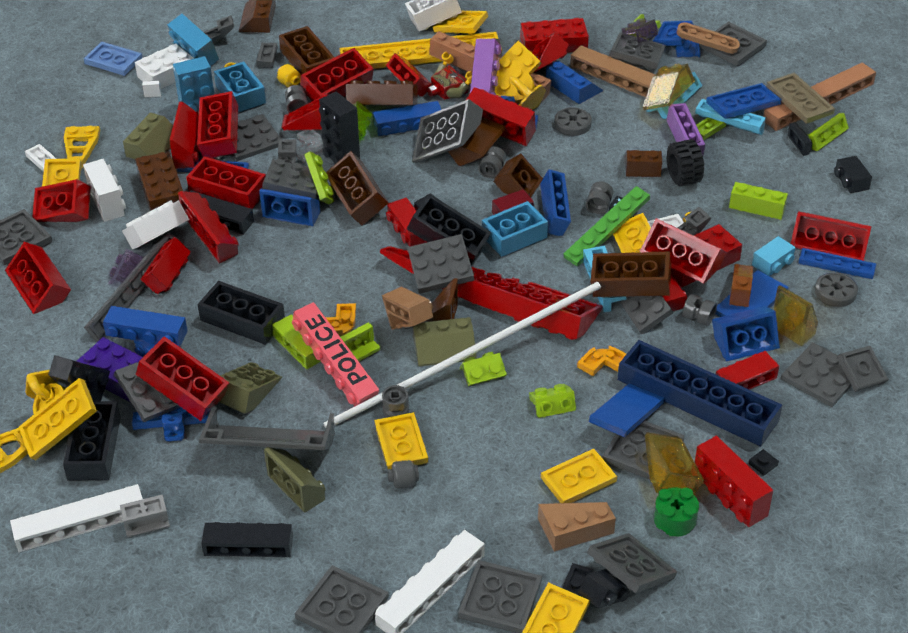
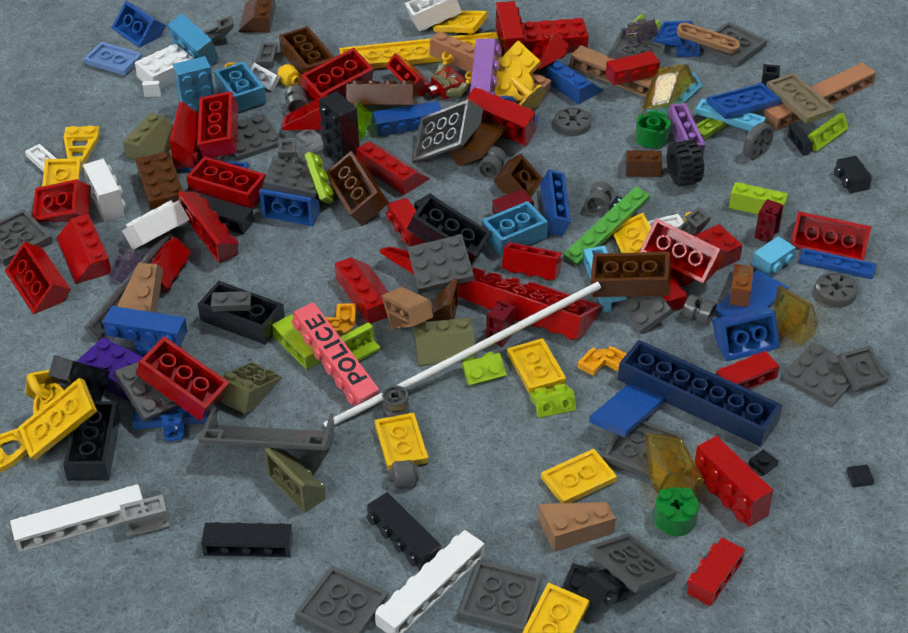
none -> red slope [57,214,112,284]
none -> blue slope [111,1,166,48]
none -> medium nougat wedge [117,263,163,313]
none -> dark grey plate [211,291,252,312]
none -> white plate [251,63,280,91]
none -> red slope [334,257,388,324]
none -> red slope [356,141,429,195]
none -> black brick [367,492,441,570]
none -> dark red hinge [486,300,515,347]
none -> red slope [496,1,527,56]
none -> red brick [502,242,562,280]
none -> yellow plate [507,338,566,393]
none -> red brick [606,51,660,86]
none -> green brick [635,111,671,149]
none -> red brick [686,537,745,606]
none -> dark grey wheel [743,122,773,160]
none -> dark red hinge [754,199,784,243]
none -> black brick [761,64,780,86]
none -> black tile [846,465,874,487]

